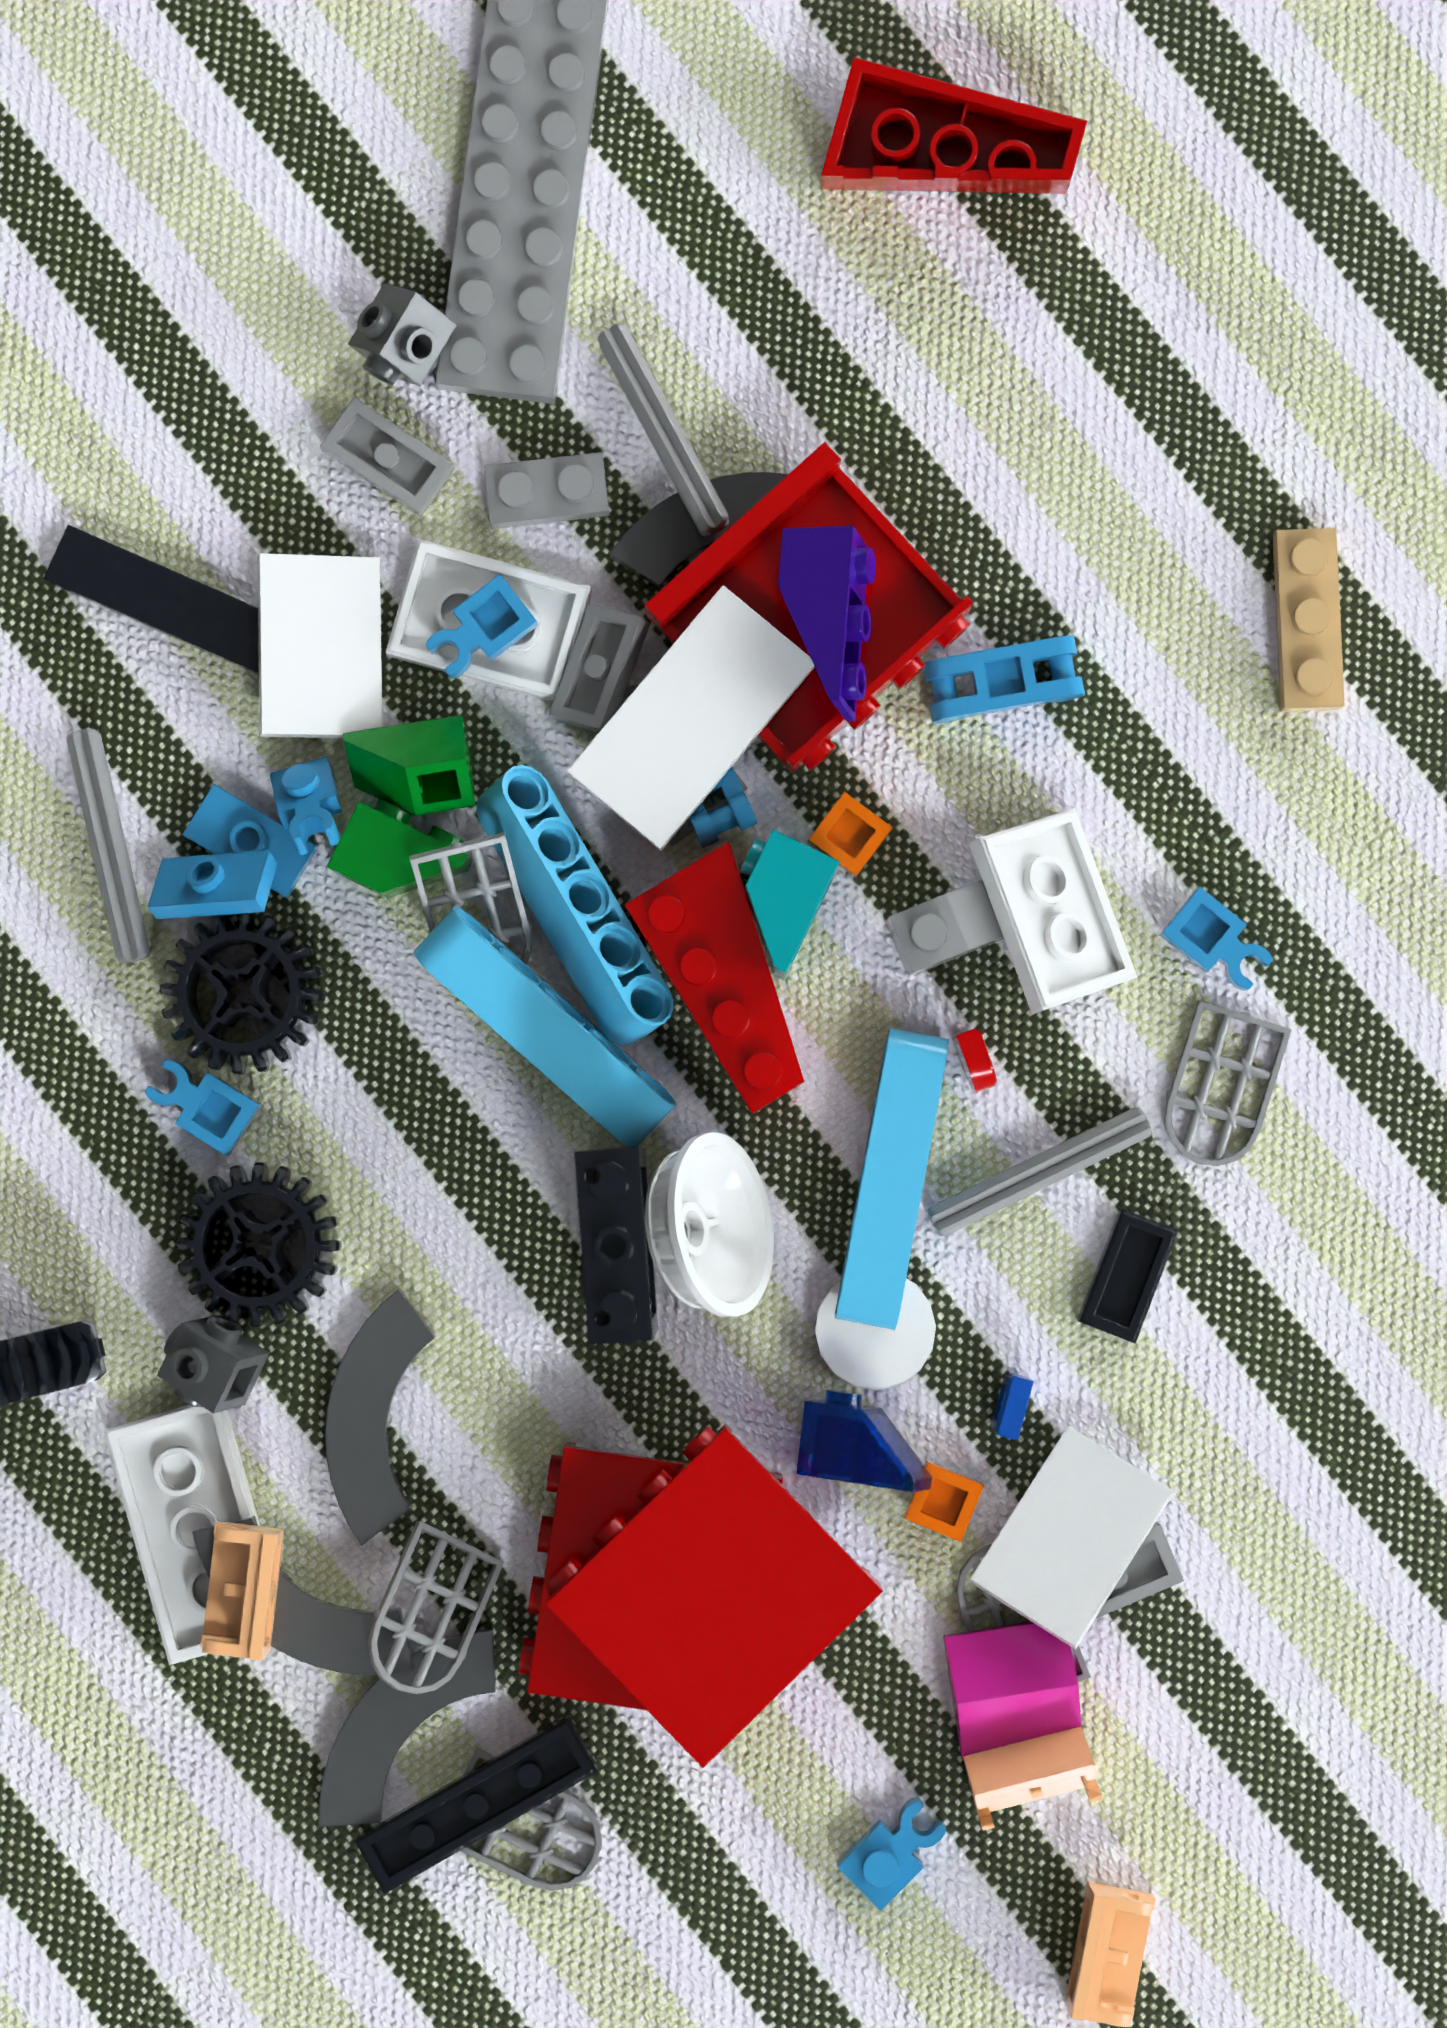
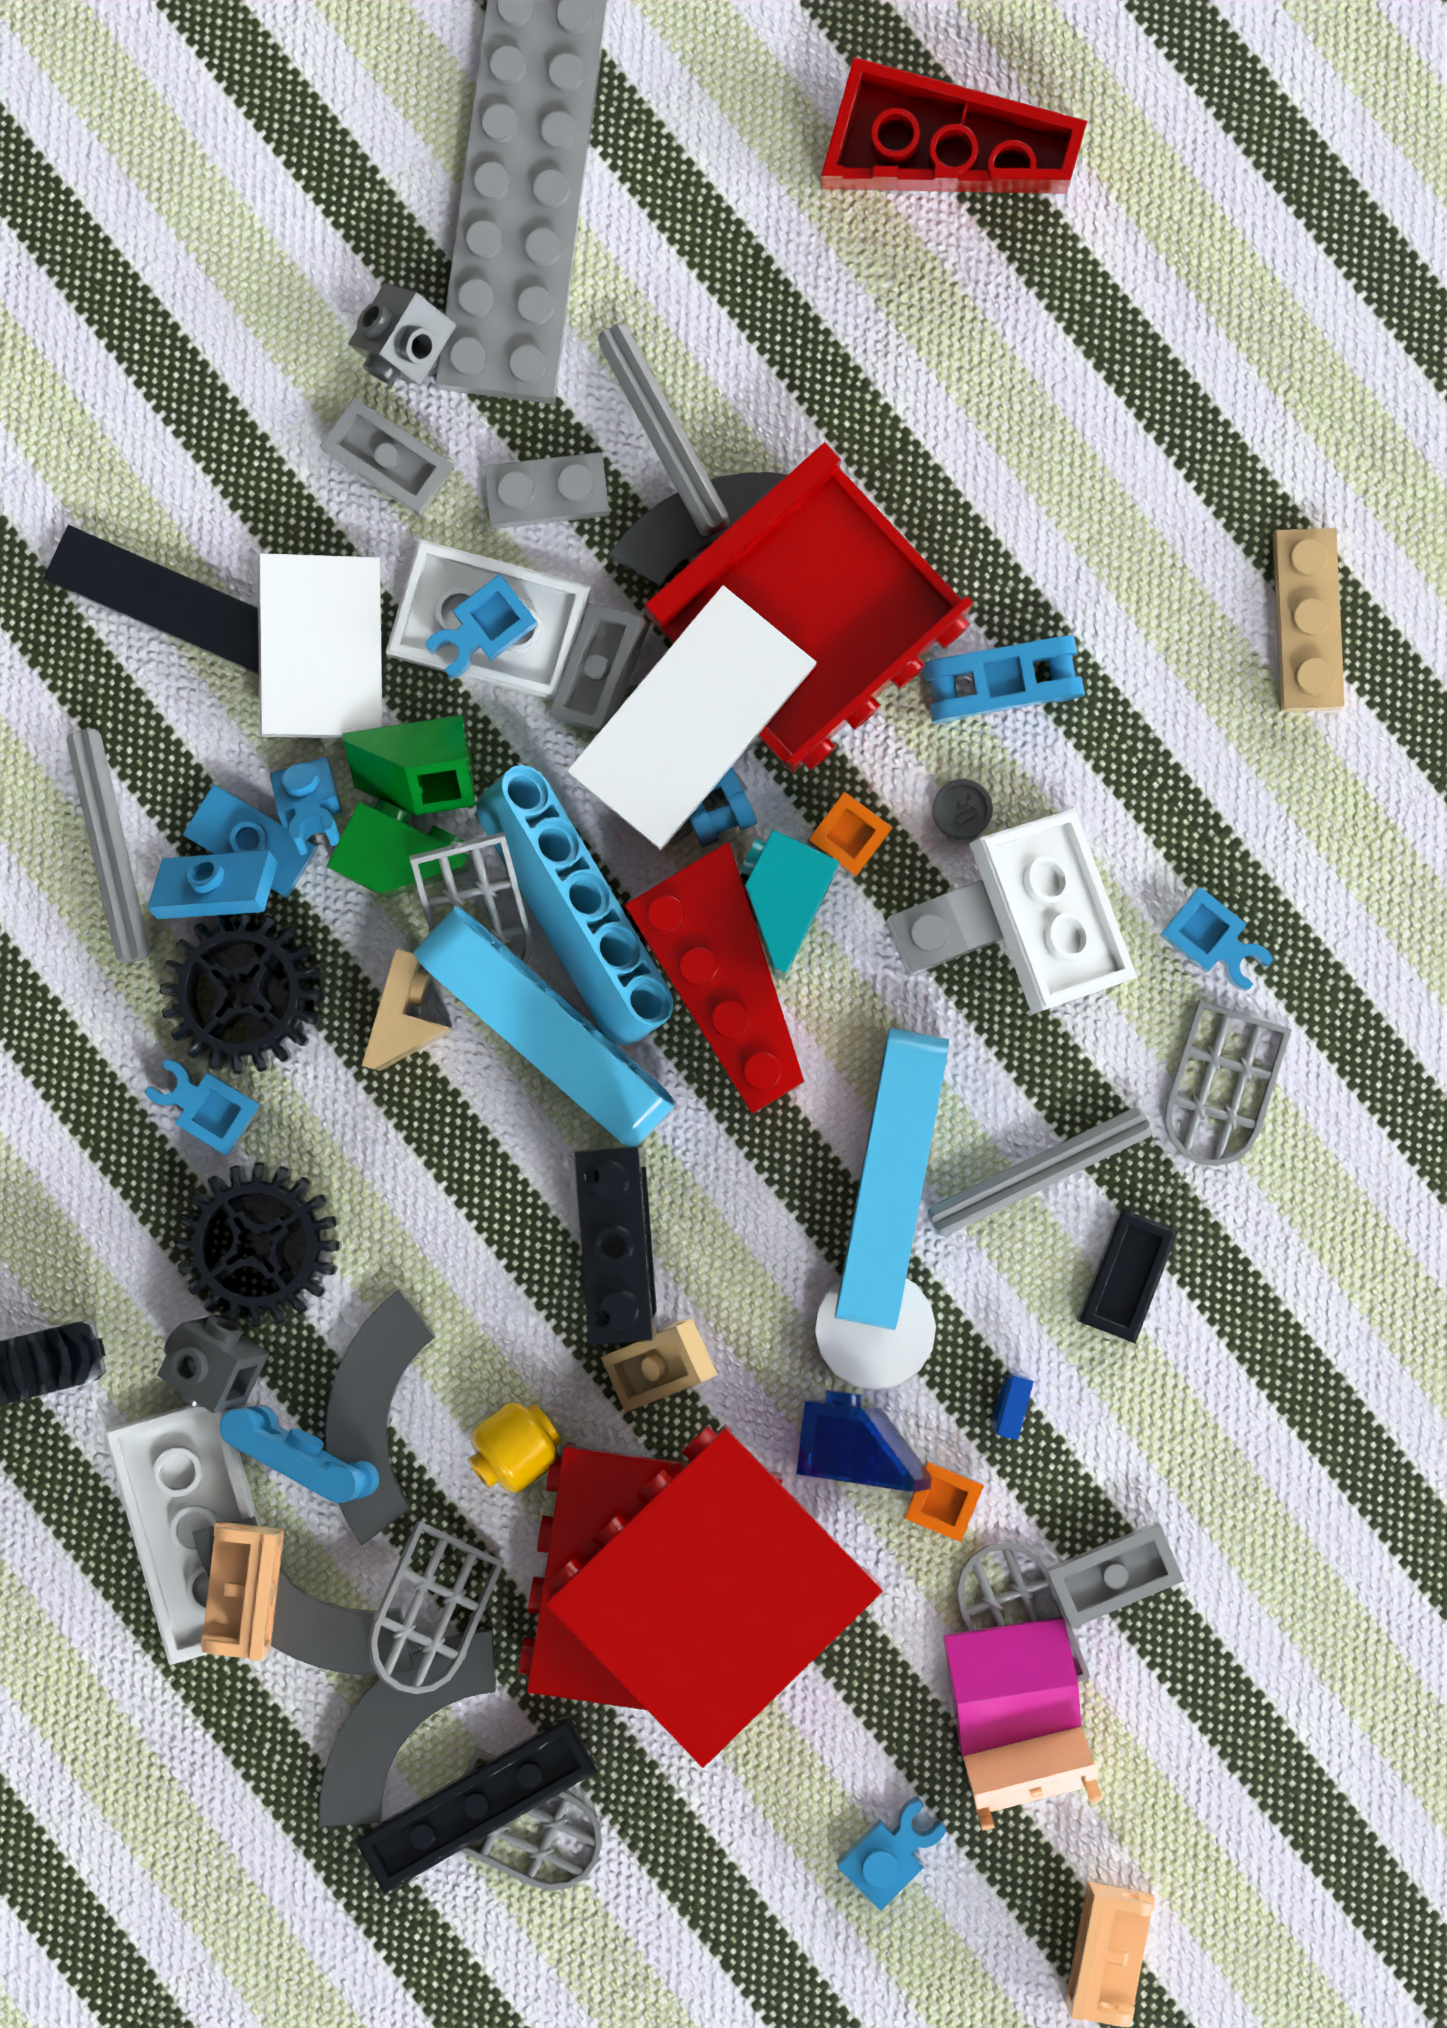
white hat [645,1132,774,1317] -> none
dark purple slope [778,526,876,721] -> none
red tile [952,1028,997,1093] -> none
white tile [970,1426,1173,1650] -> none
none -> dark azure plate [219,1405,379,1503]
none -> tan slope [362,949,454,1071]
none -> yellow head [467,1402,561,1493]
none -> tan slope [601,1318,718,1412]
none -> dark grey piece [932,779,993,840]

